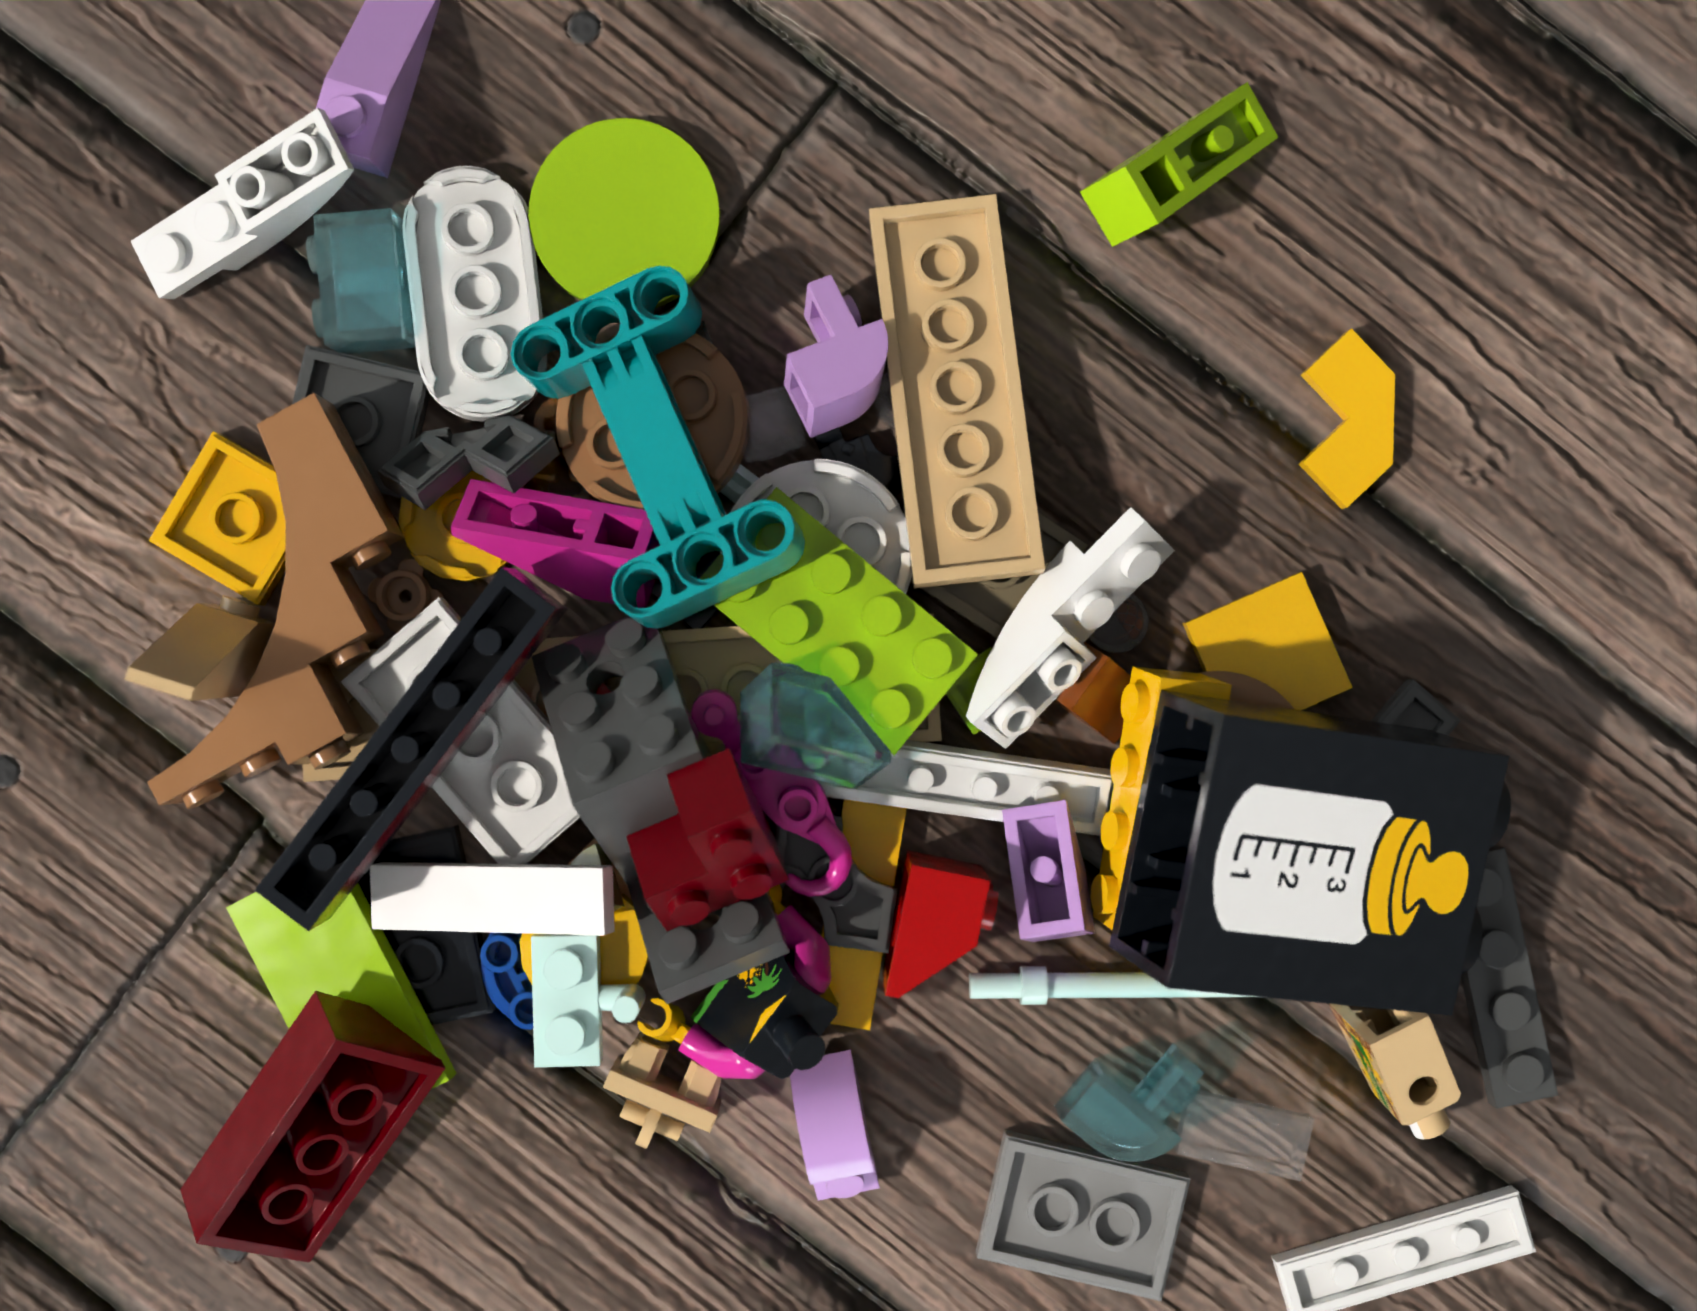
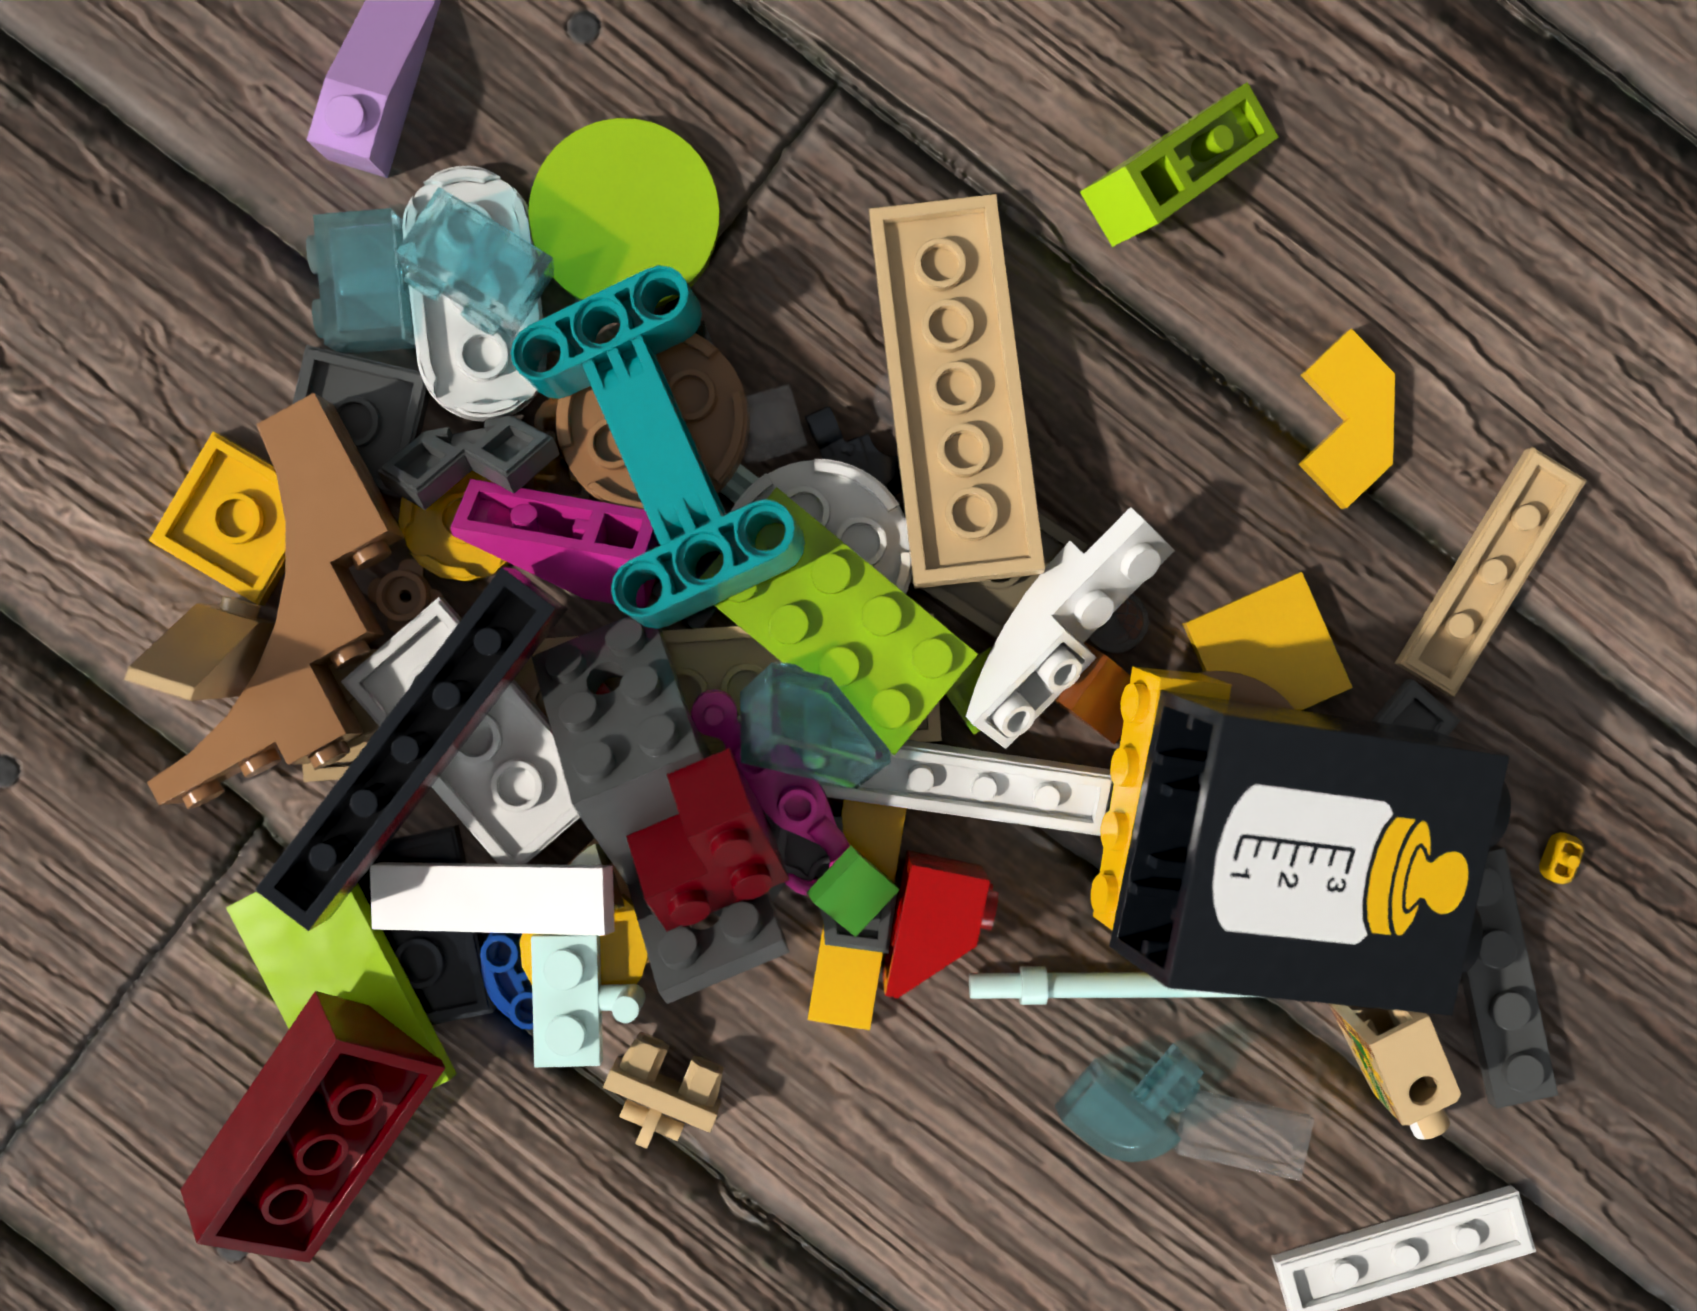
white slope [131,108,354,300] -> none
torso [637,885,839,1079] -> none
lavender brick [784,275,888,438] -> none
lavender brick [790,1049,880,1201] -> none
light grey tile [976,1130,1191,1301] -> none
lavender slope [1002,800,1095,942] -> none
none -> clear light blue brick [396,187,554,338]
none -> bright green tile [806,846,900,937]
none -> tan tile [1394,447,1587,697]
none -> yellow rock [1539,832,1585,884]

